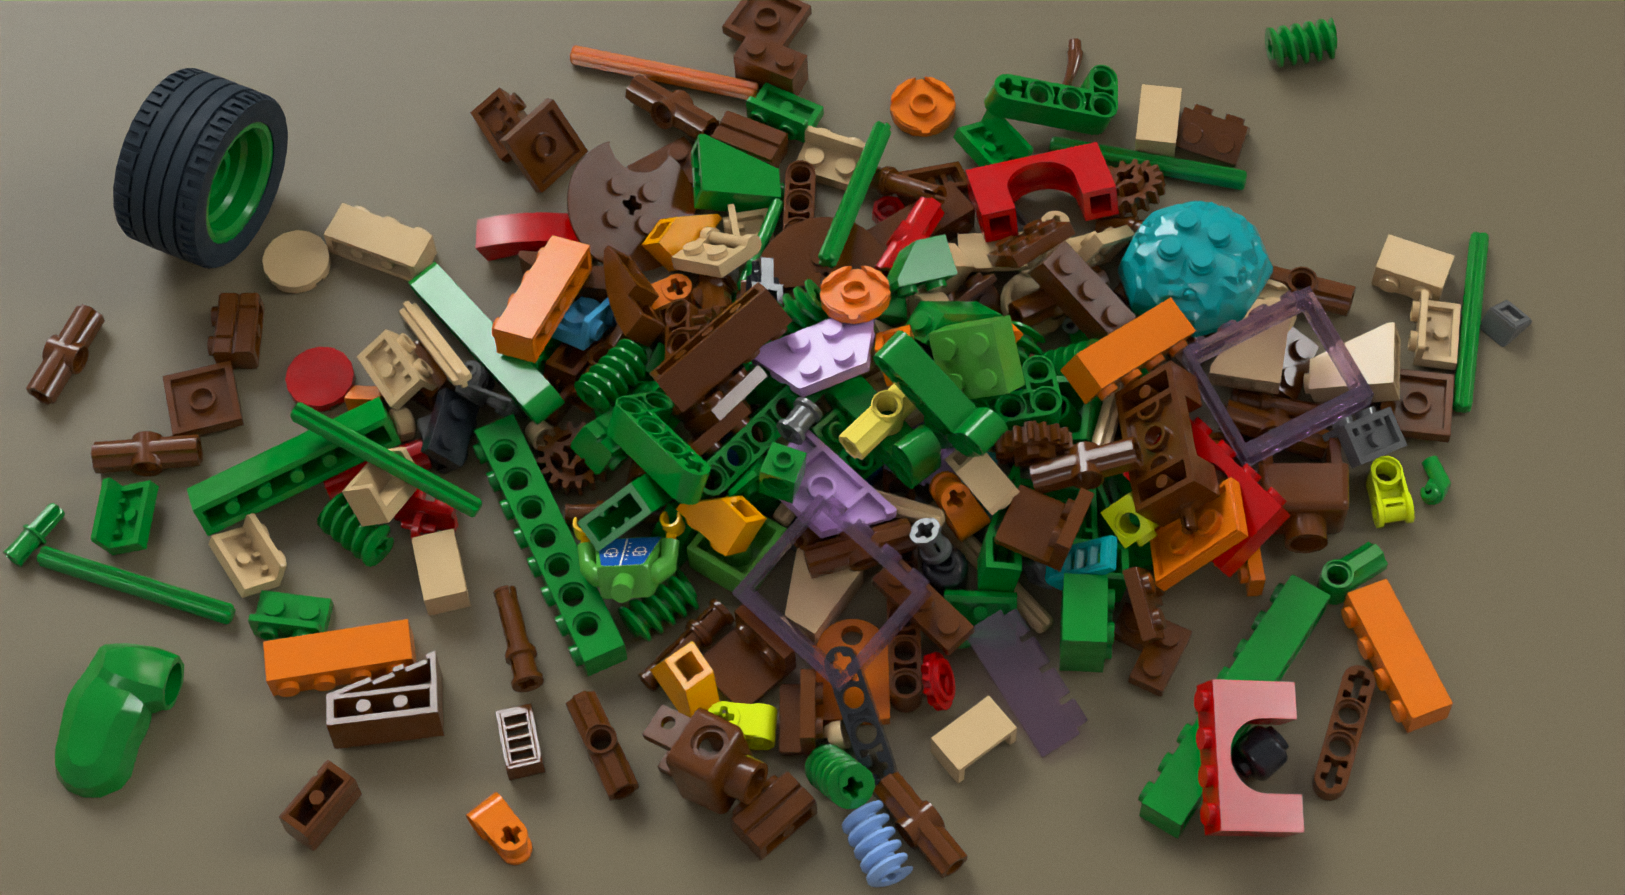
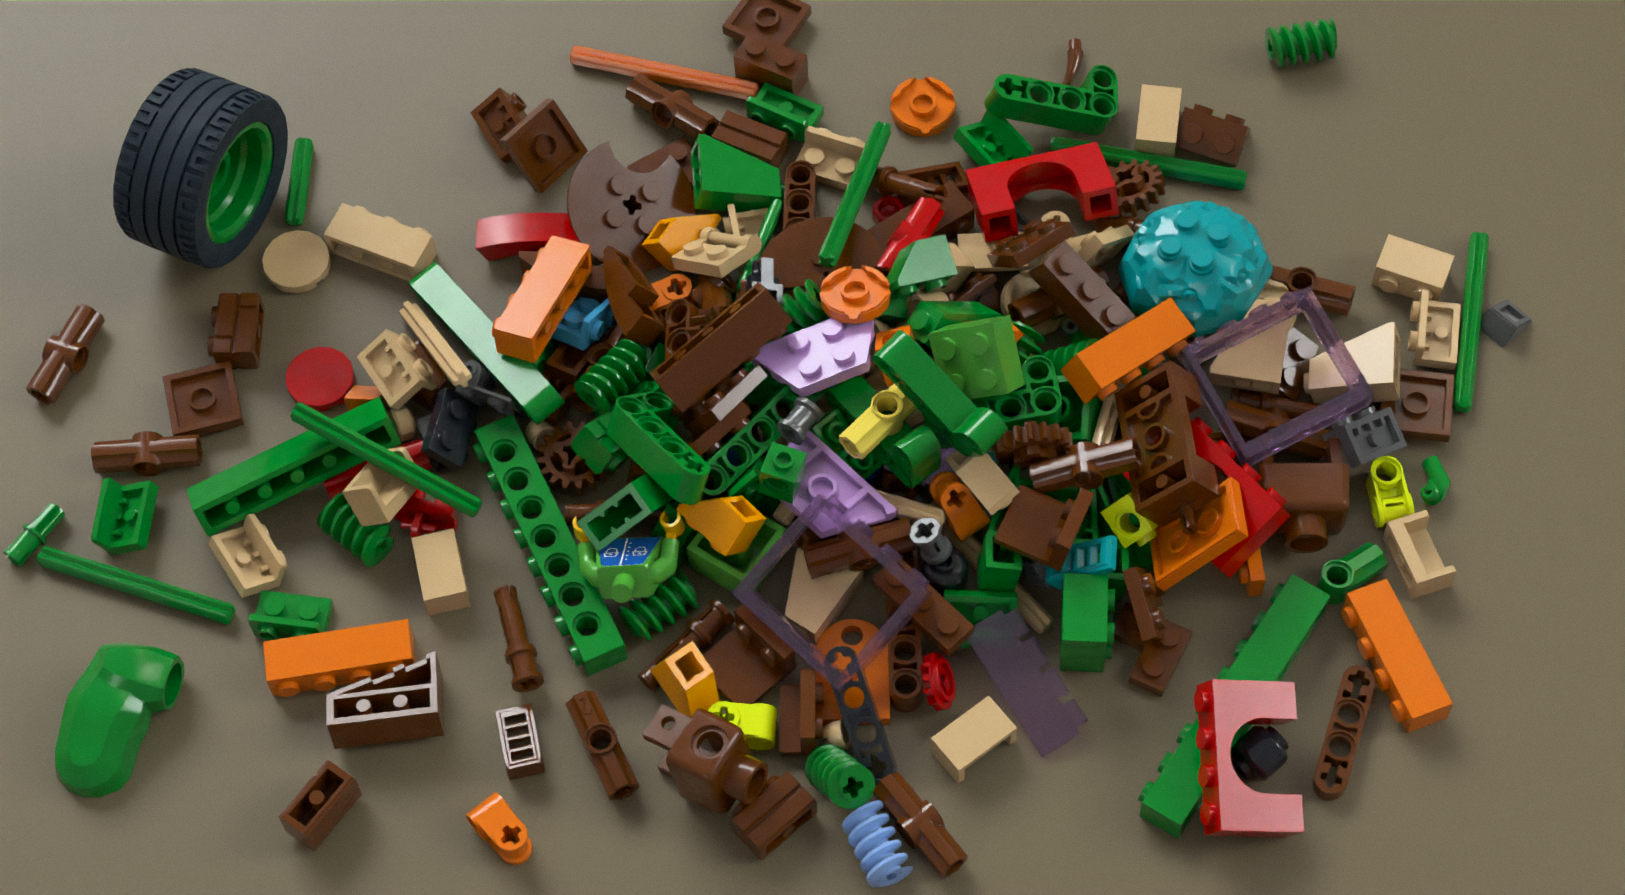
none -> green axle [284,137,314,226]
none -> tan panel [1383,510,1457,599]

